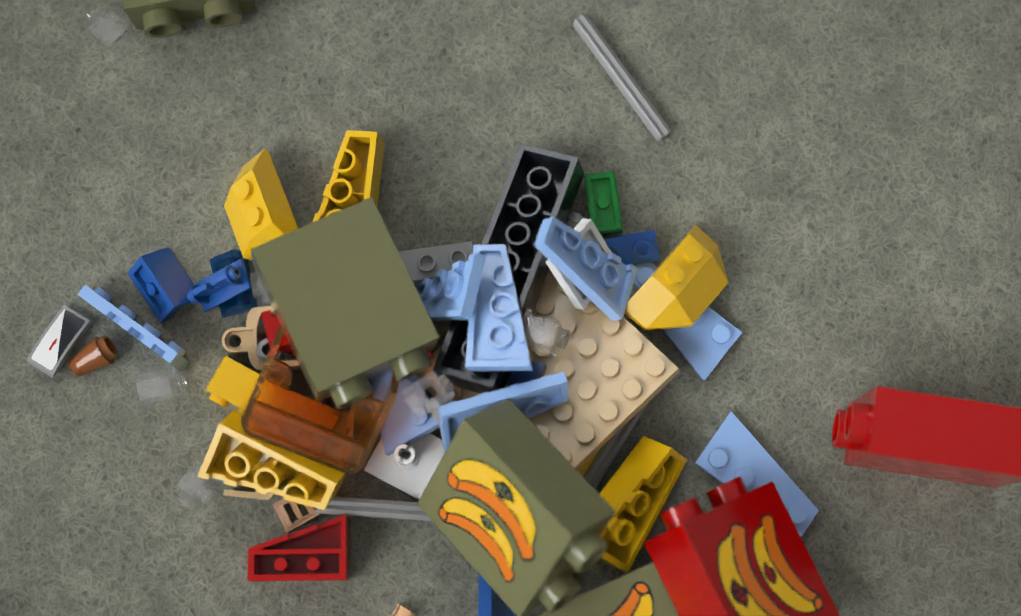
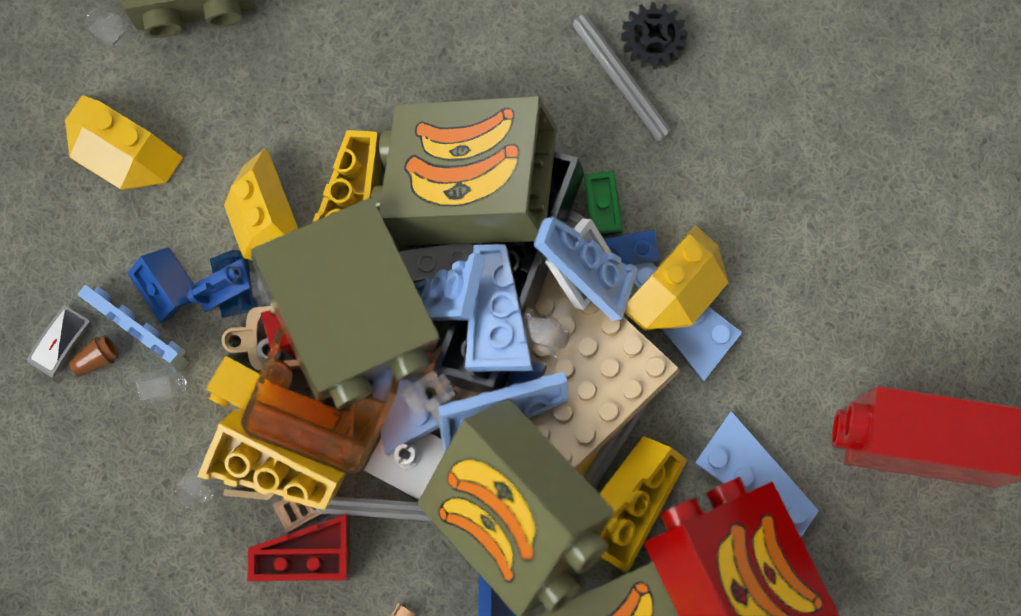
none -> yellow wedge [65,95,184,190]
none -> olive brick [371,96,557,246]
none -> black gear [621,2,688,70]

